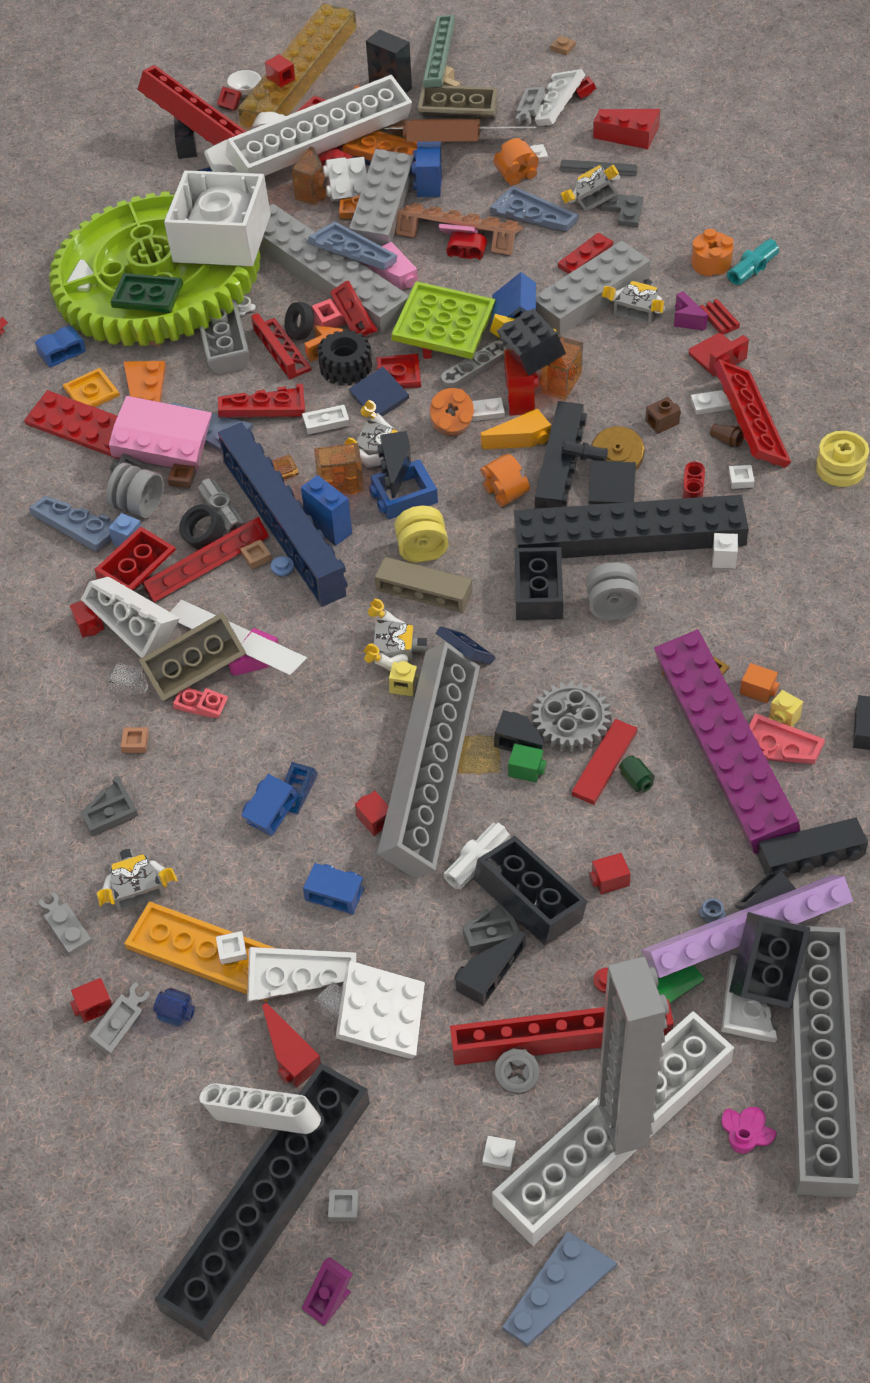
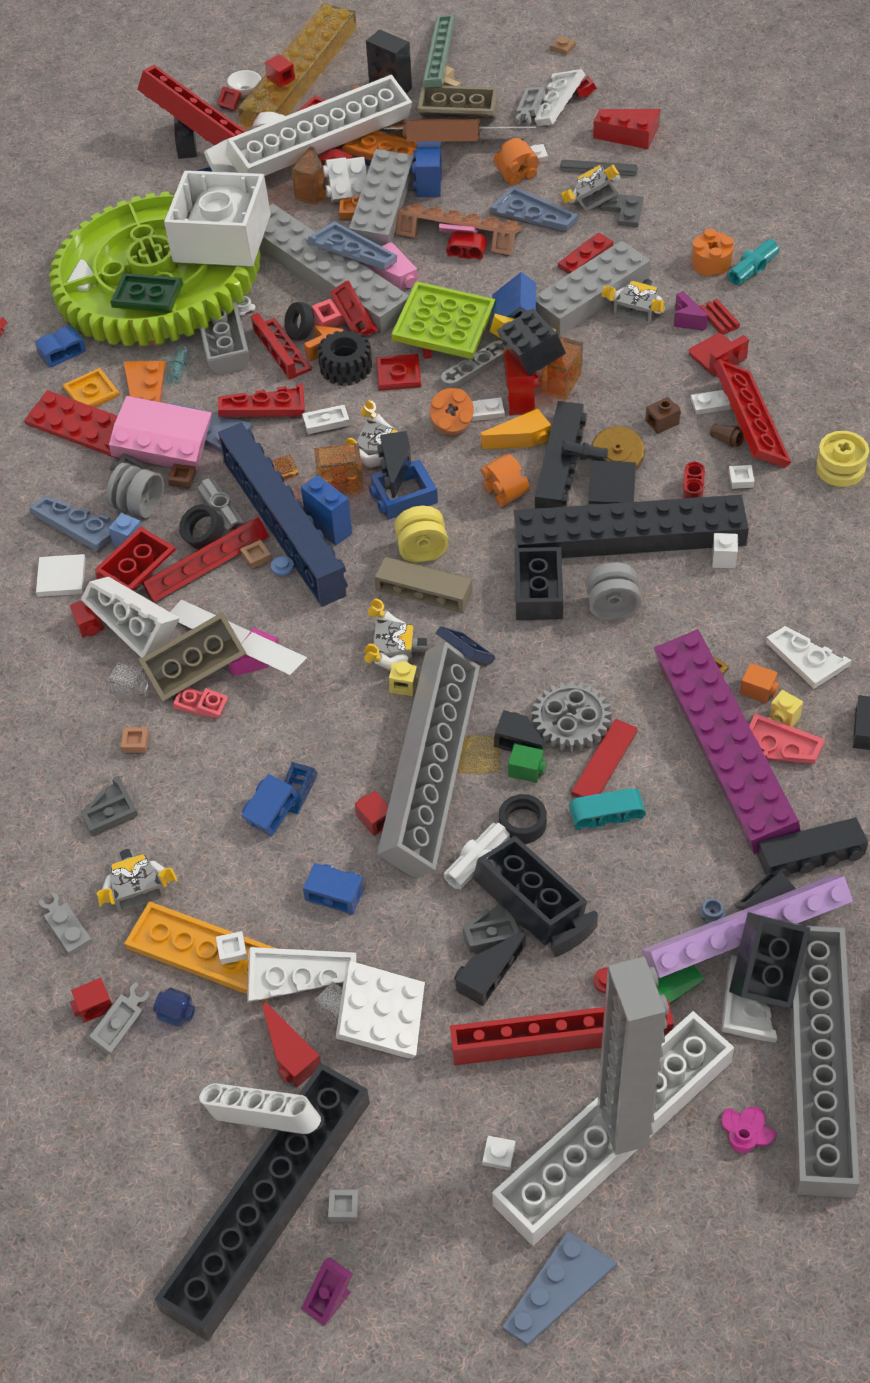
dark blue tile [349,367,409,417] -> none
light grey gear [495,1048,540,1093] -> none
red brick [589,852,631,895] -> none
dark green brick [619,755,655,792] -> none
none -> white tile [36,554,86,597]
none -> clear light blue pin [166,346,189,384]
none -> black tyre [499,794,547,844]
none -> black slope [551,910,598,957]
none -> teal beam [568,788,646,830]
none -> white wing [766,626,852,689]

